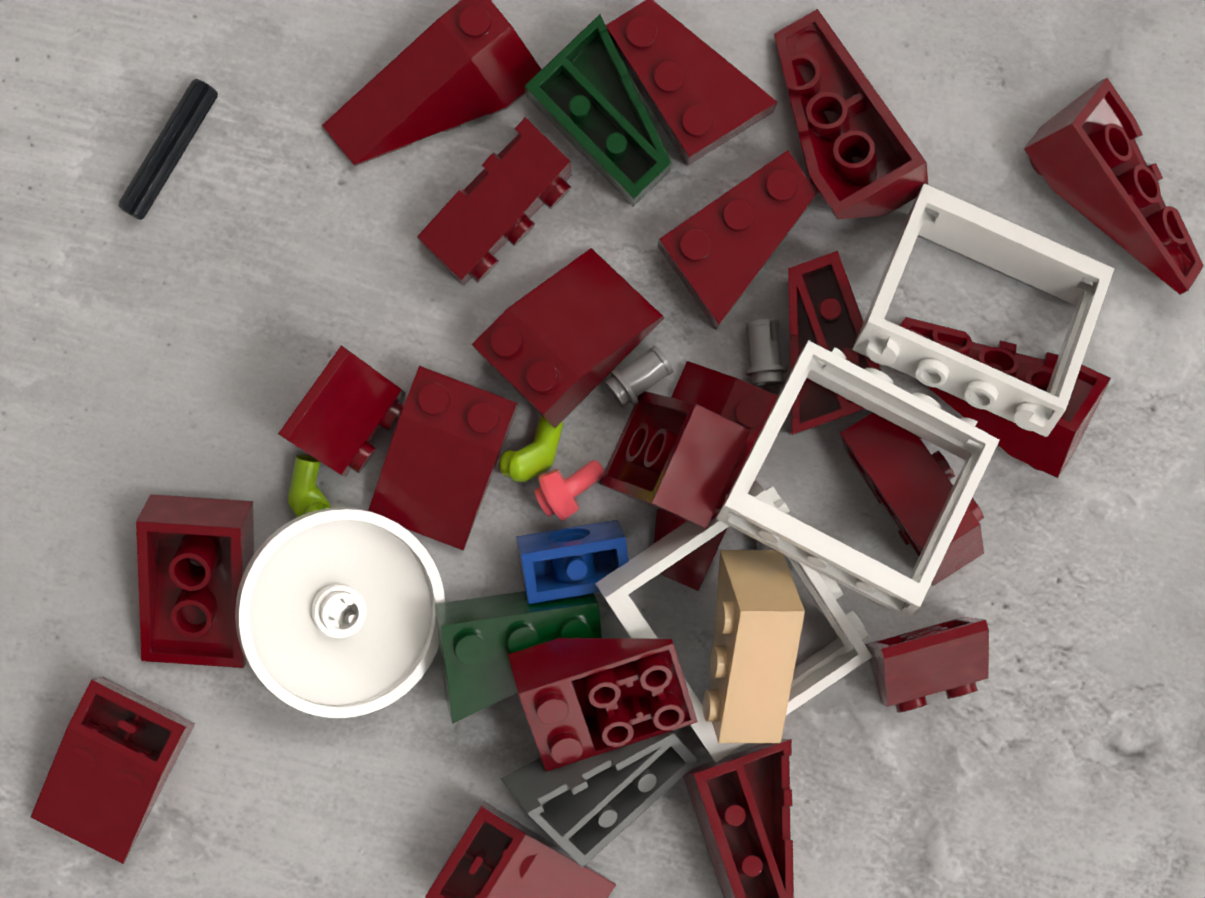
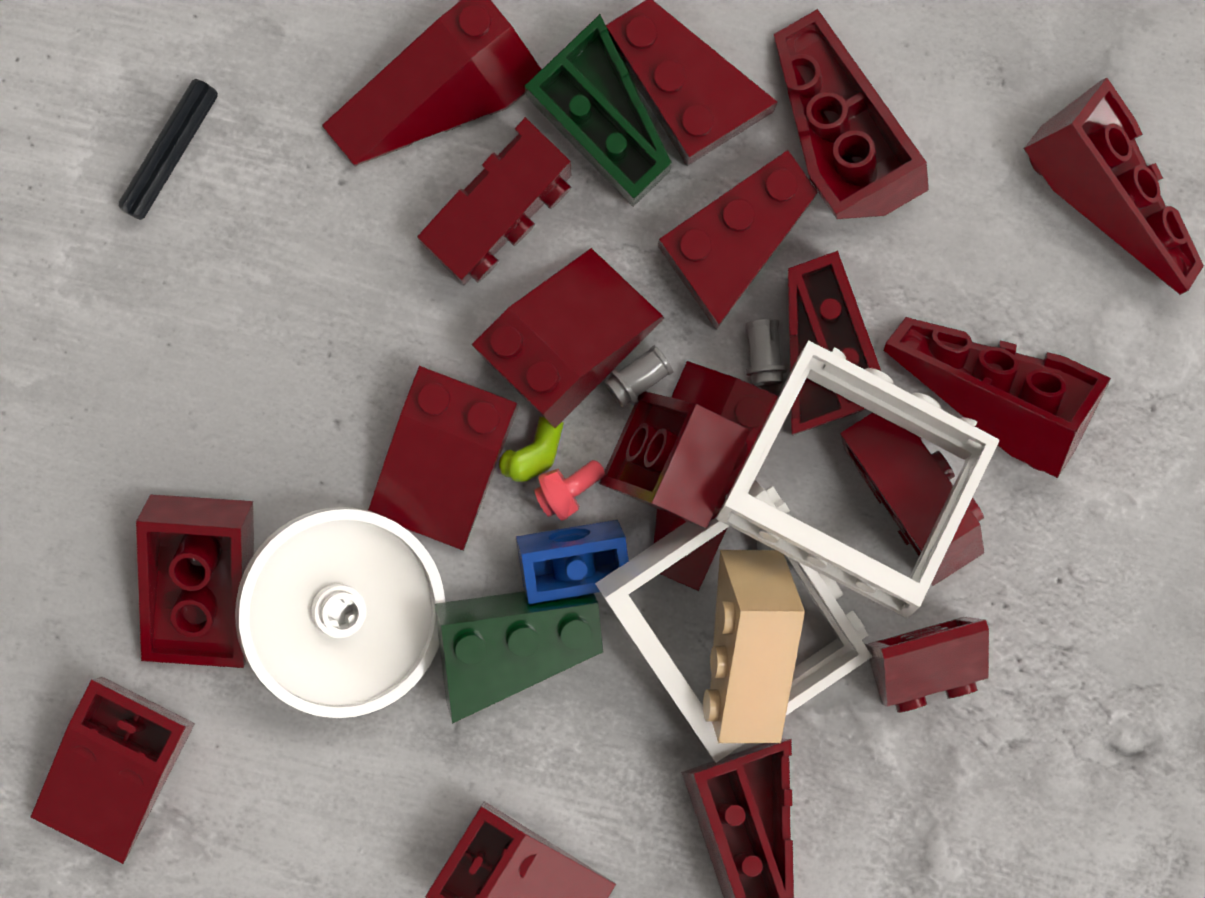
dark red slope [278,345,405,477] -> none
lime arm [288,454,332,517] -> none
dark grey wedge [501,731,699,868] -> none
dark red slope [508,638,698,772] -> none
white window [853,183,1115,437] -> none

